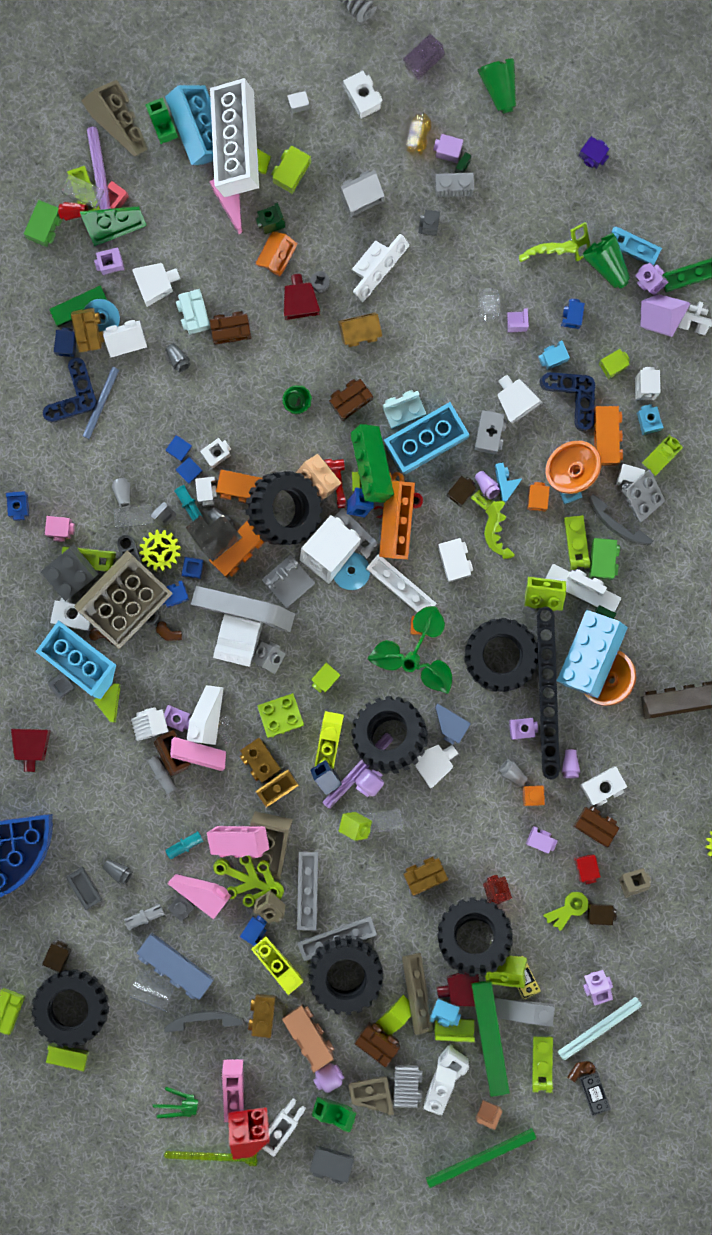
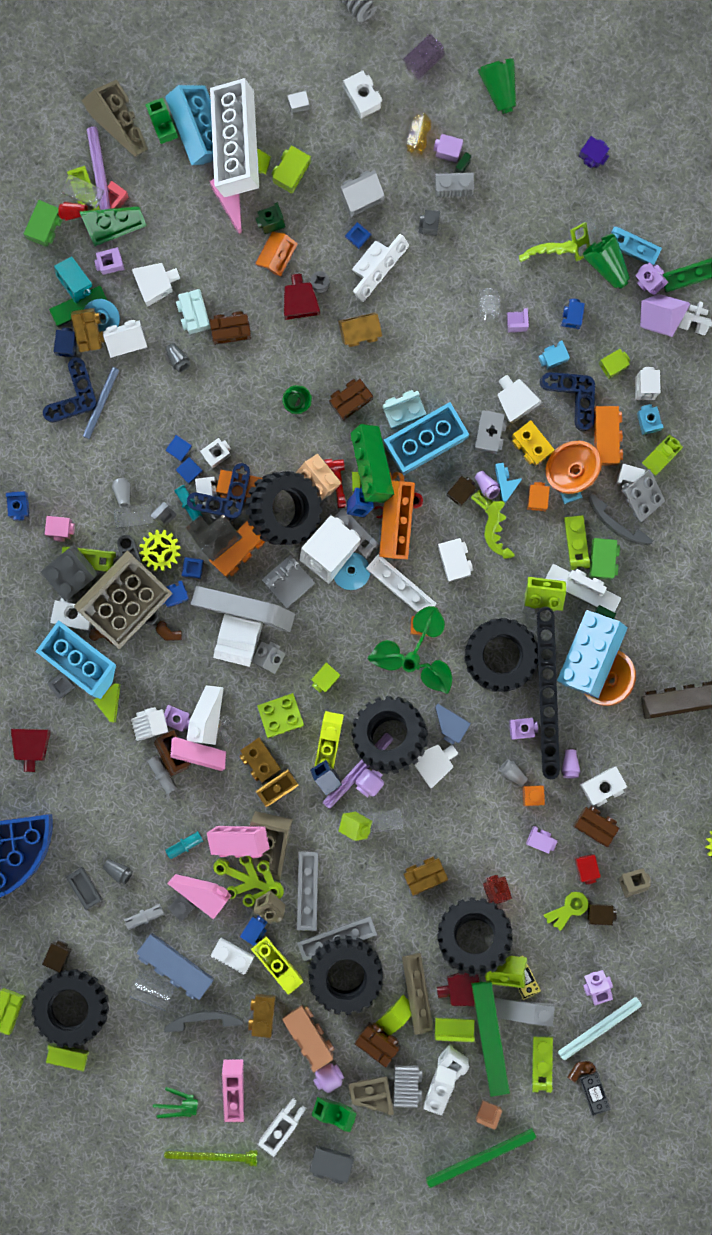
red slope [228,1107,270,1160] -> none
medium azure brick [430,999,461,1027] -> none
none -> teal hinge [54,256,92,303]
none -> dark blue beam [187,463,250,519]
none -> white brick [211,938,255,974]
none -> blue tile [345,222,371,249]
none -> yellow brick [512,420,554,466]

